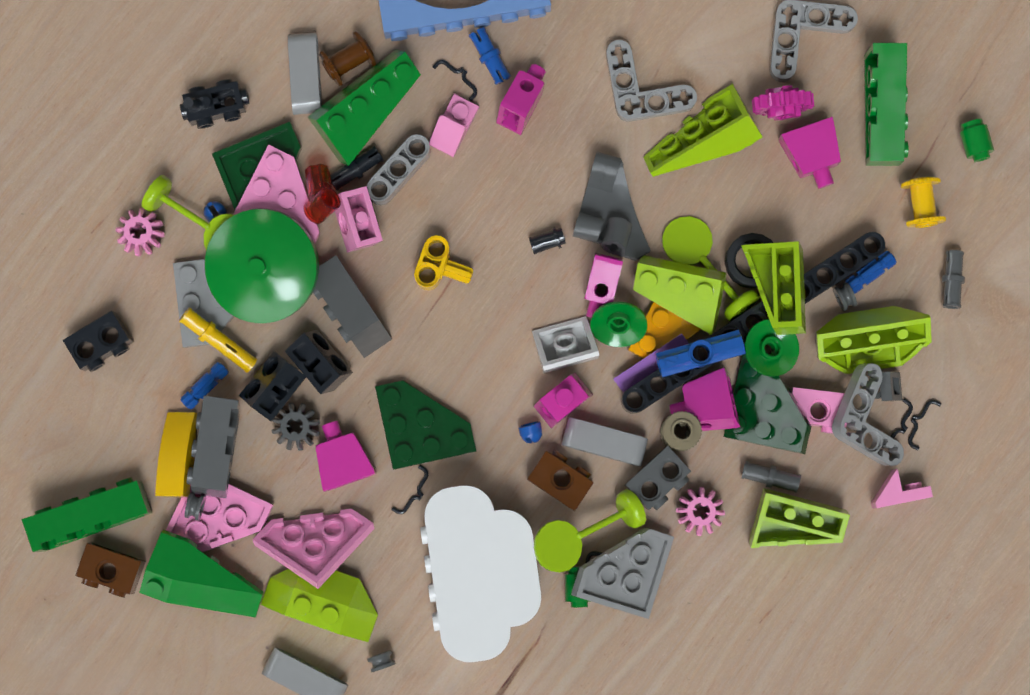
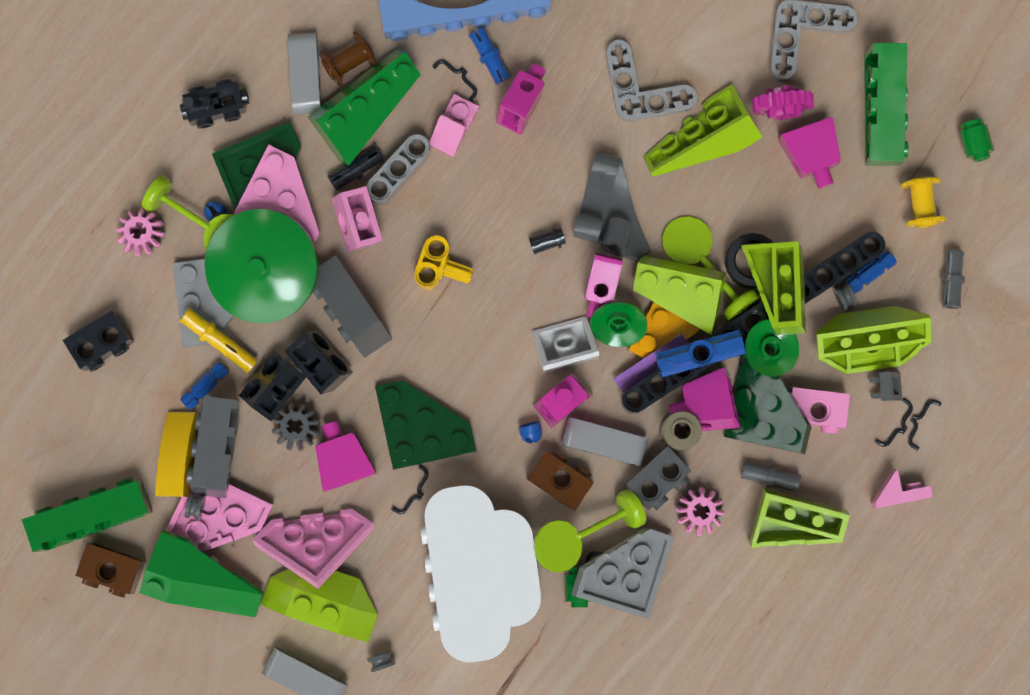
clear red piece [303,163,341,224] -> none
light grey beam [832,363,904,466] -> none

